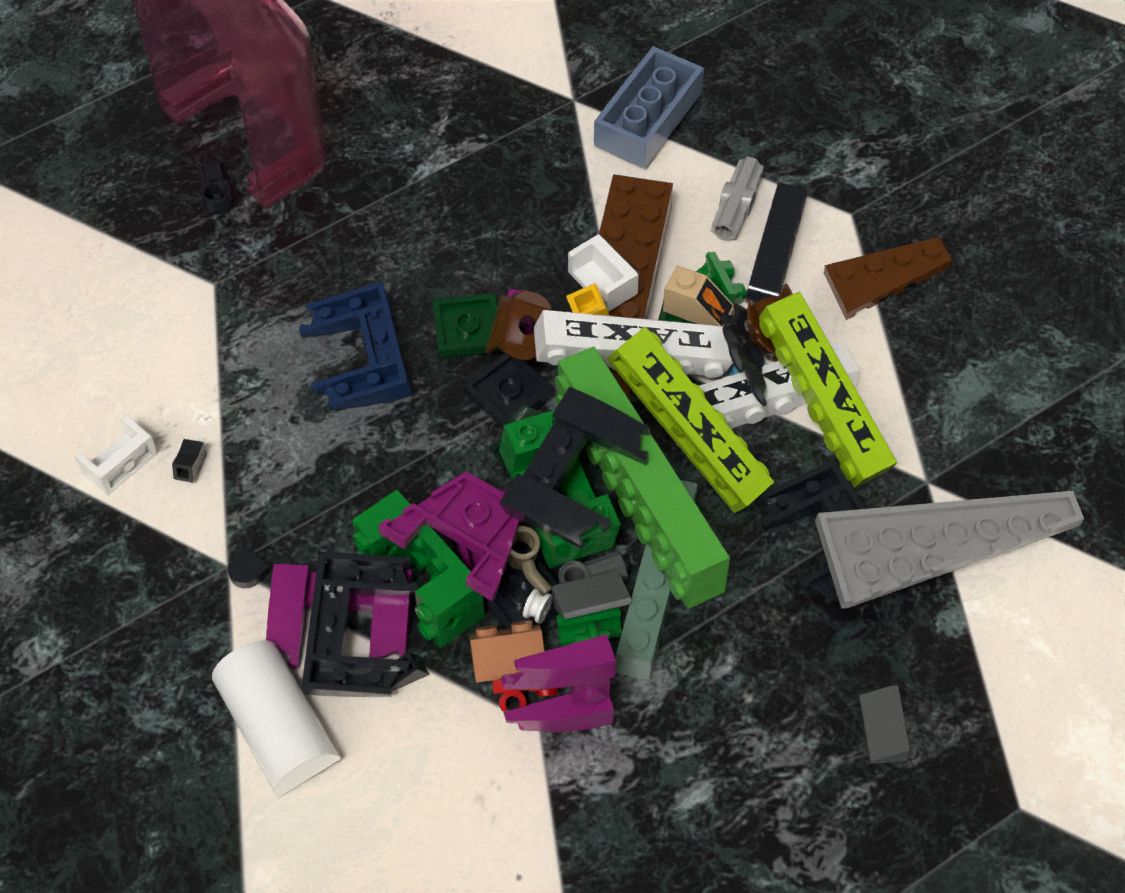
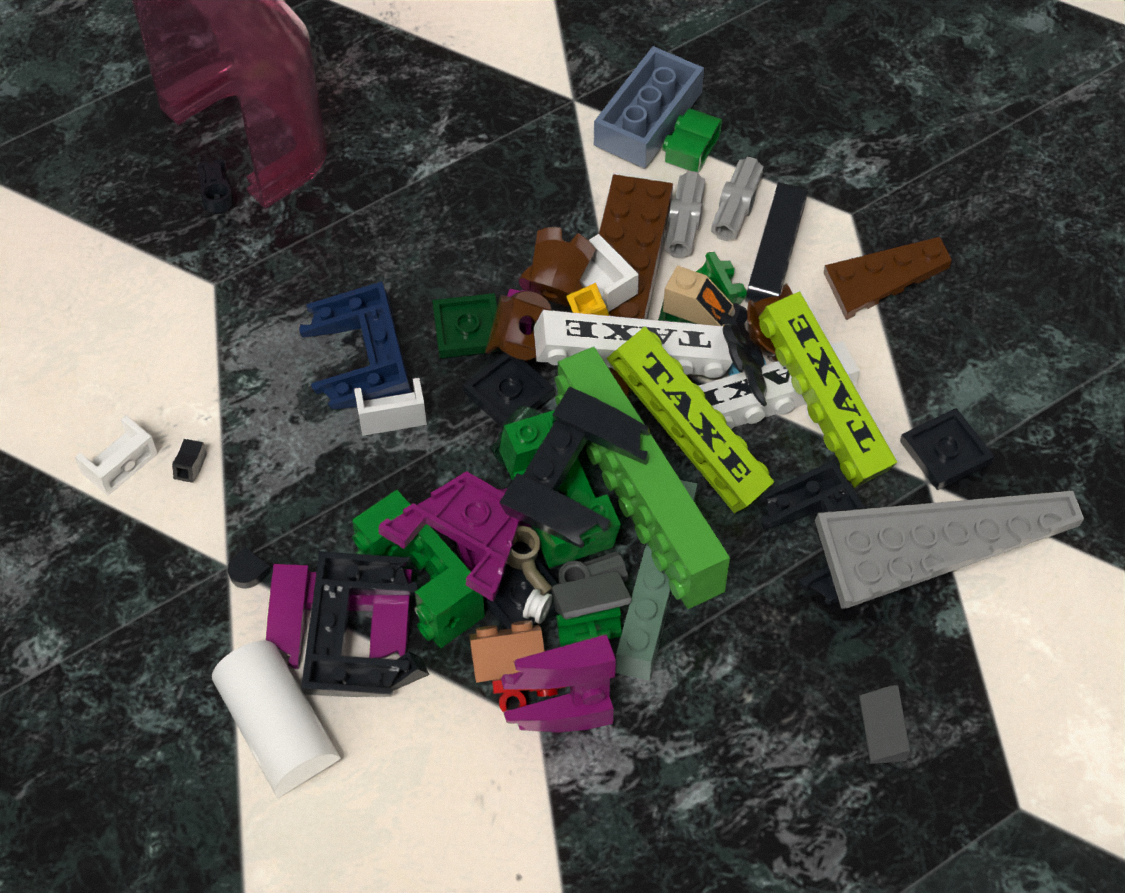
none -> white panel [354,378,427,436]
none -> reddish brown piece [519,227,596,307]
none -> green brick [662,108,722,173]
none -> light grey piece [665,171,705,258]
none -> black plate [900,408,995,490]

